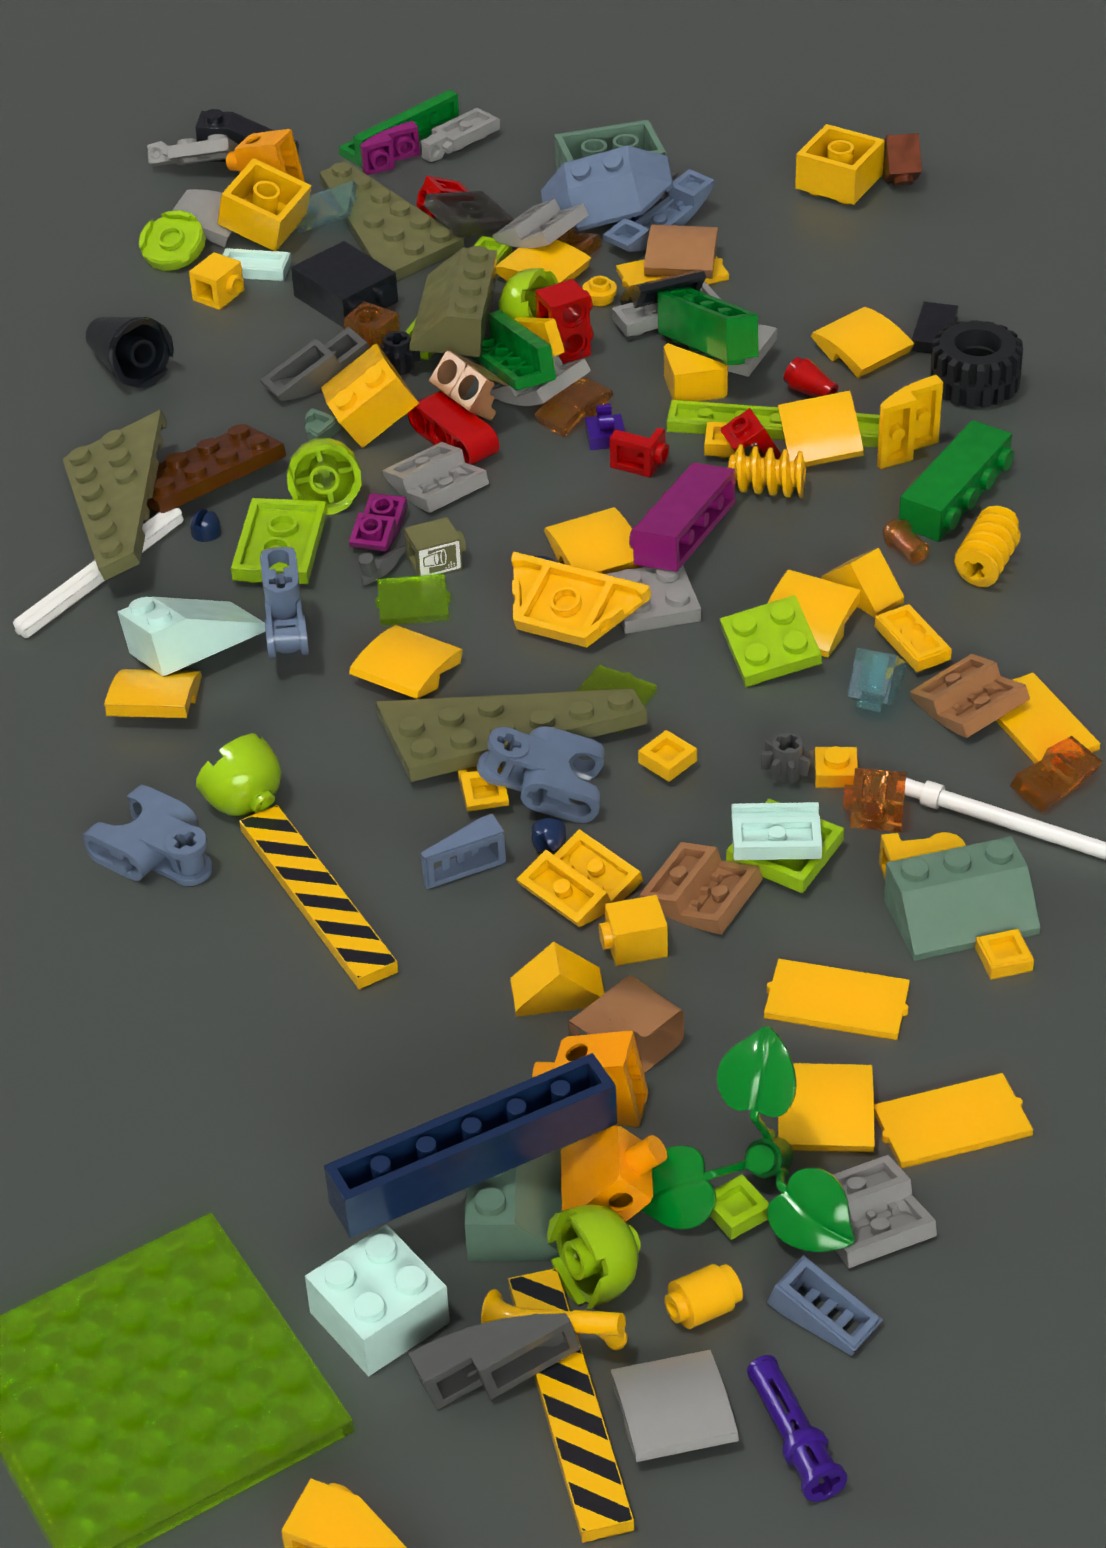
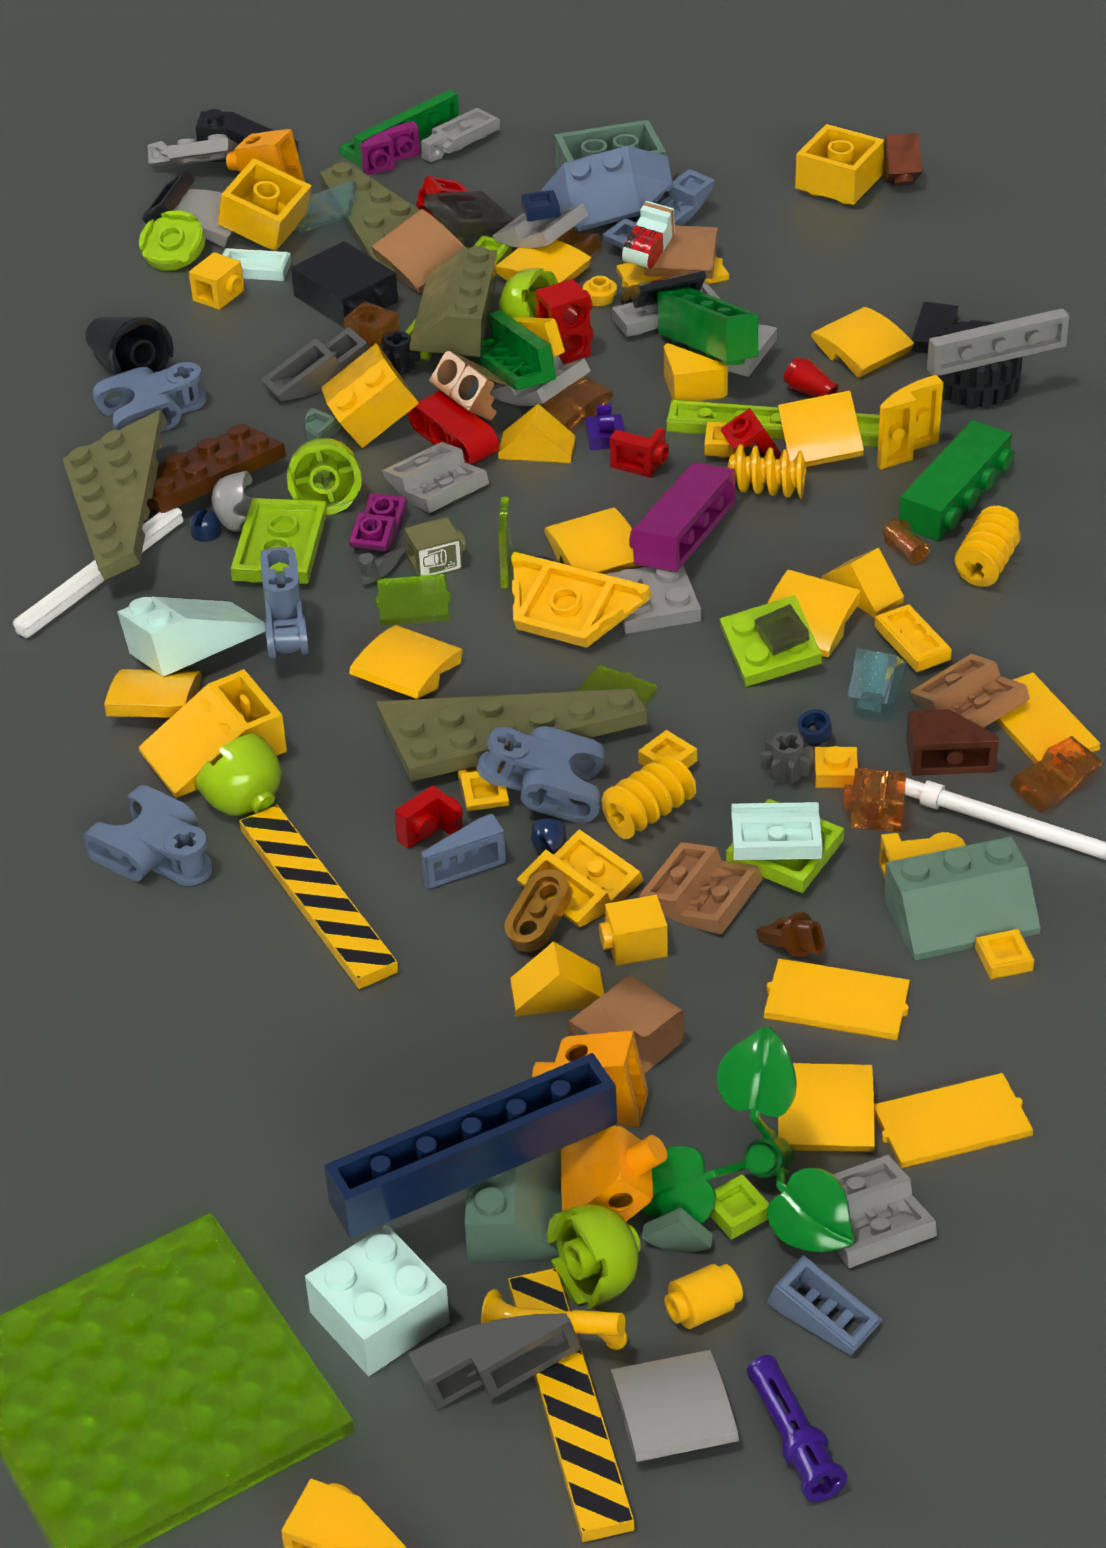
none -> sand blue piece [93,362,207,433]
none -> yellow slope [139,669,287,799]
none -> black tile [142,171,195,224]
none -> light grey hair [211,470,253,532]
none -> medium nougat slope [371,209,466,294]
none -> red bracket [395,785,463,849]
none -> yellow slope [498,404,576,463]
none -> clear neon green piece [498,497,511,588]
none -> pearl gold plate [504,869,572,952]
none -> dark blue tile [521,190,561,222]
none -> yellow piece [601,755,697,839]
none -> leg [622,201,675,269]
none -> sand green tile [642,1208,713,1252]
none -> clear smoke tile [754,604,810,656]
none -> reddish brown piece [756,911,825,957]
none -> dark blue hinge [797,709,832,746]
none -> copper slope [906,709,999,776]
none -> light grey plate [927,308,1070,376]

